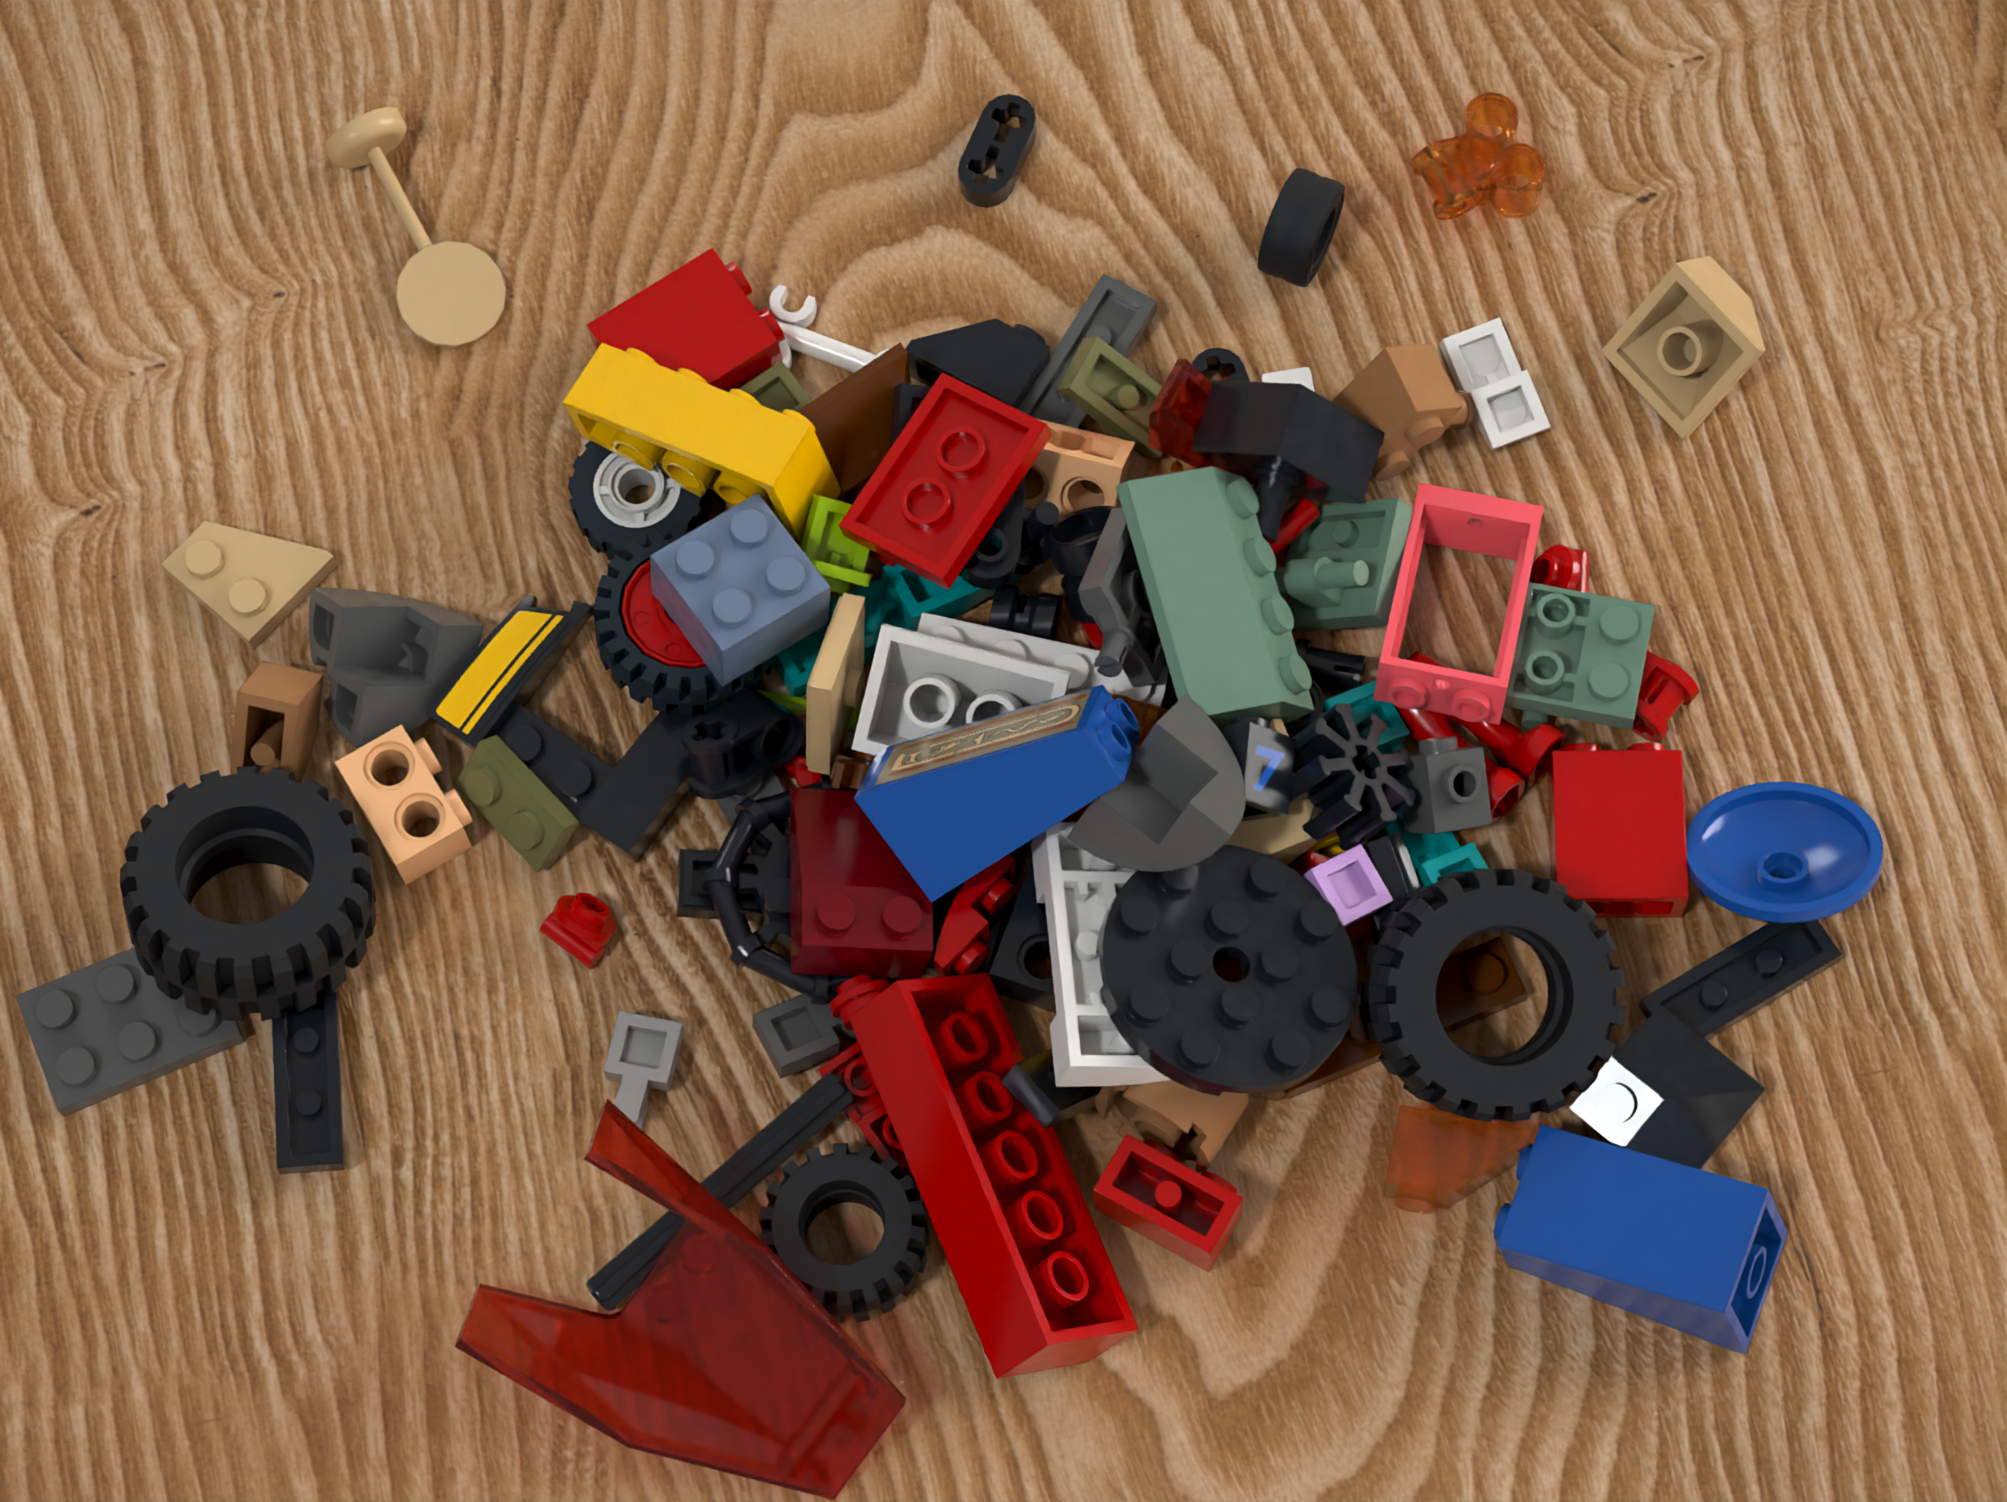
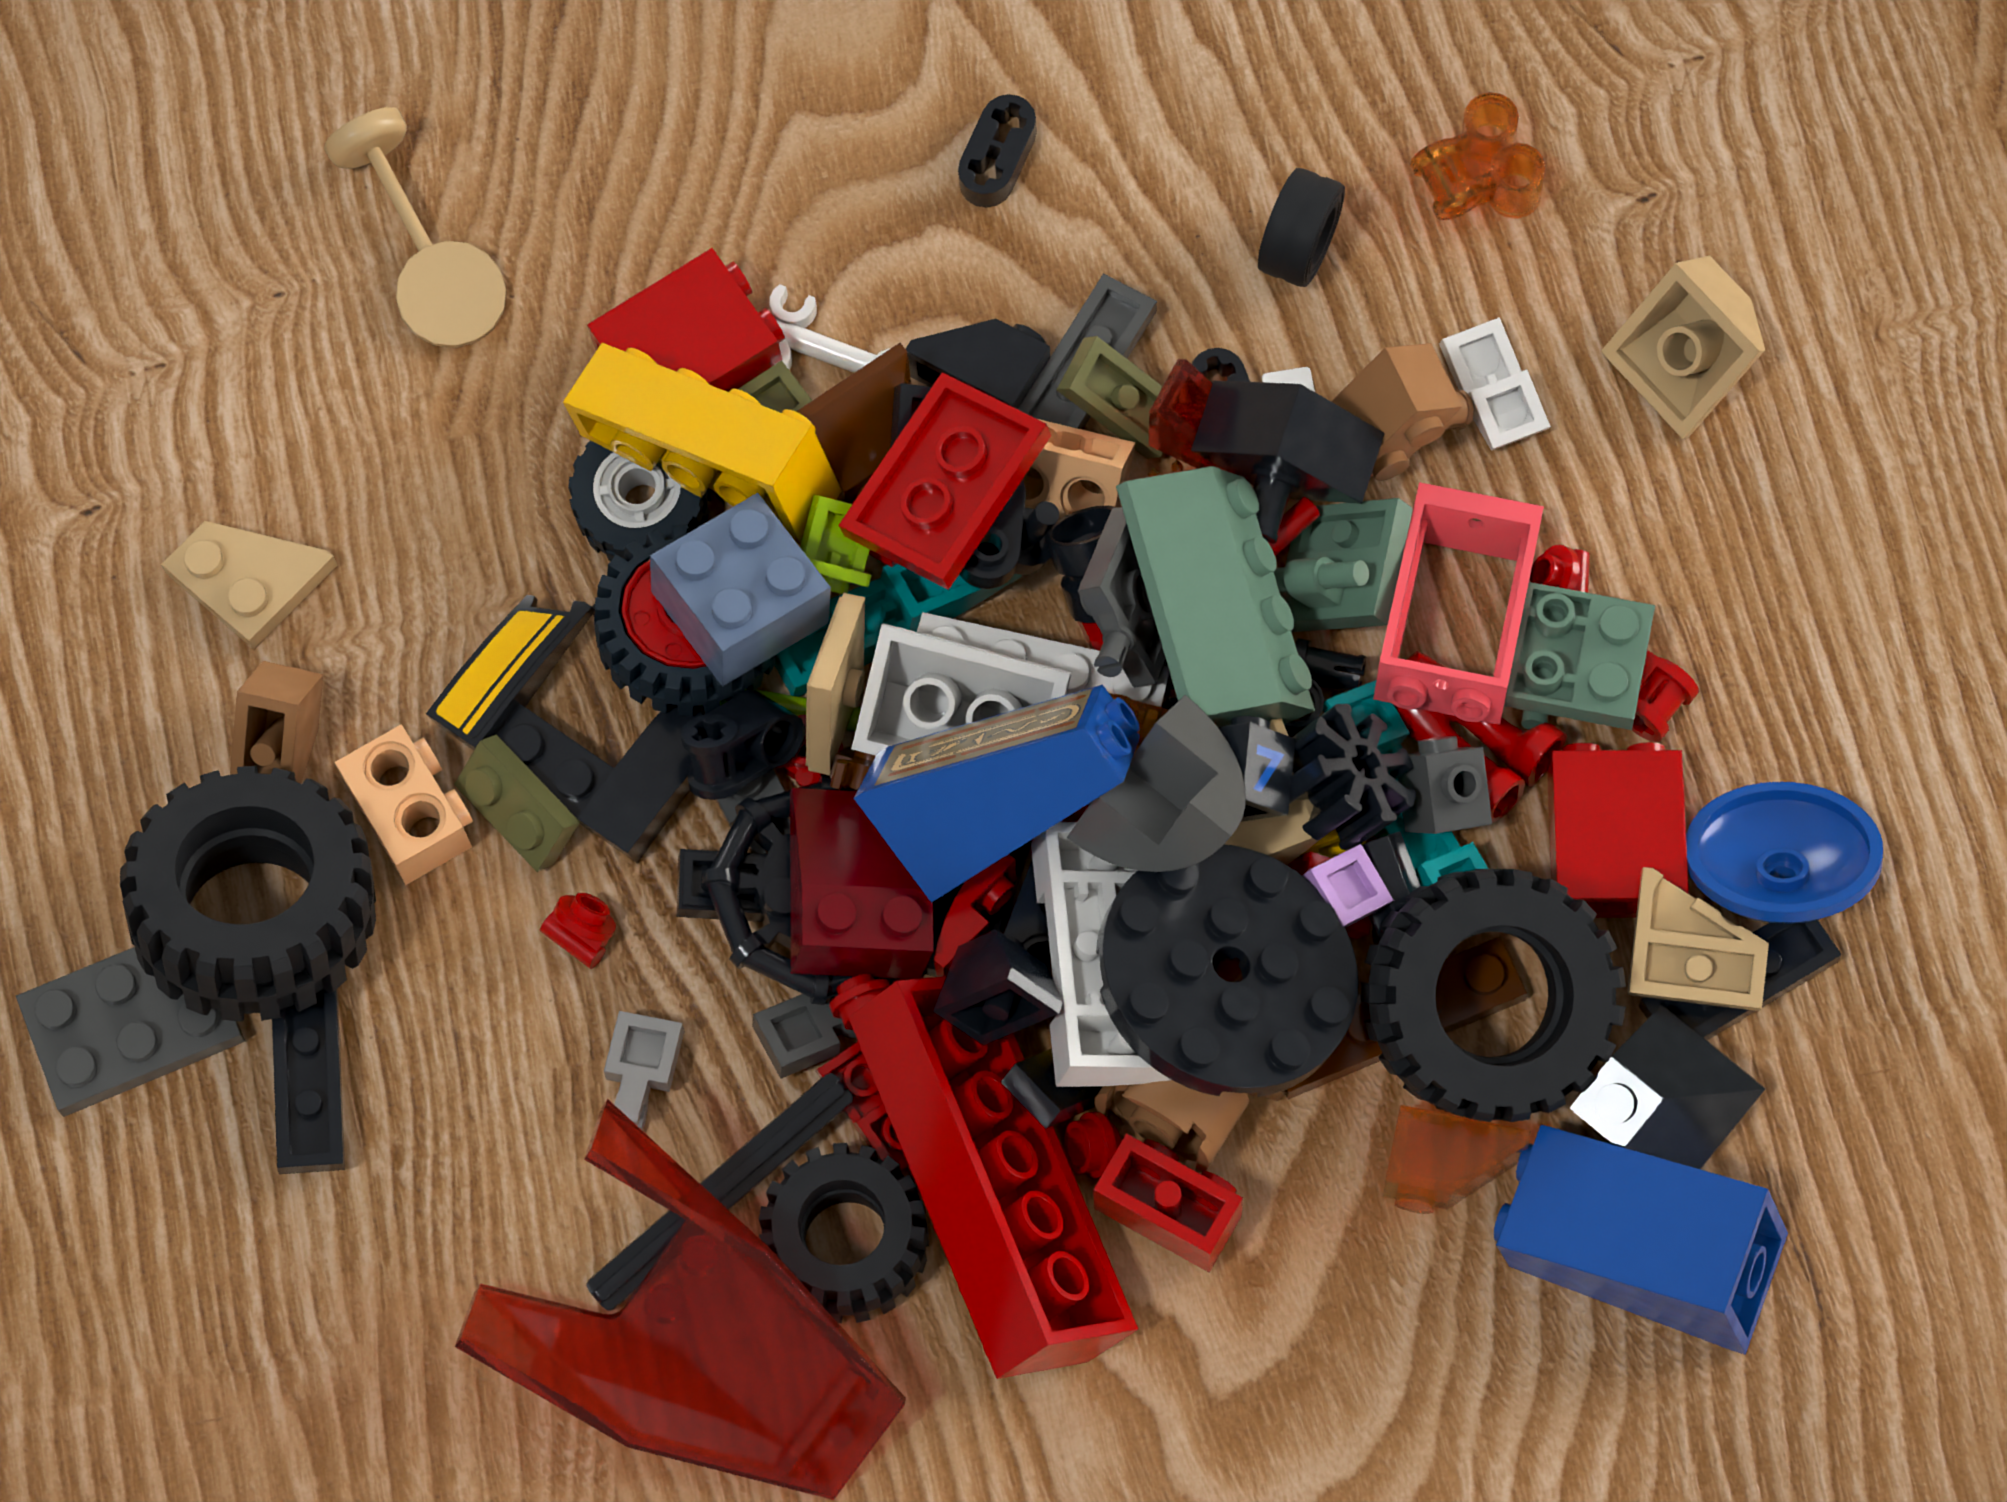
dark grey brick [309,587,484,748] -> none
black wheel [988,584,1062,641] -> none
none -> black slope [933,930,1063,1046]
none -> red plate [1064,1111,1121,1178]
none -> tan wing [1627,867,1769,1011]

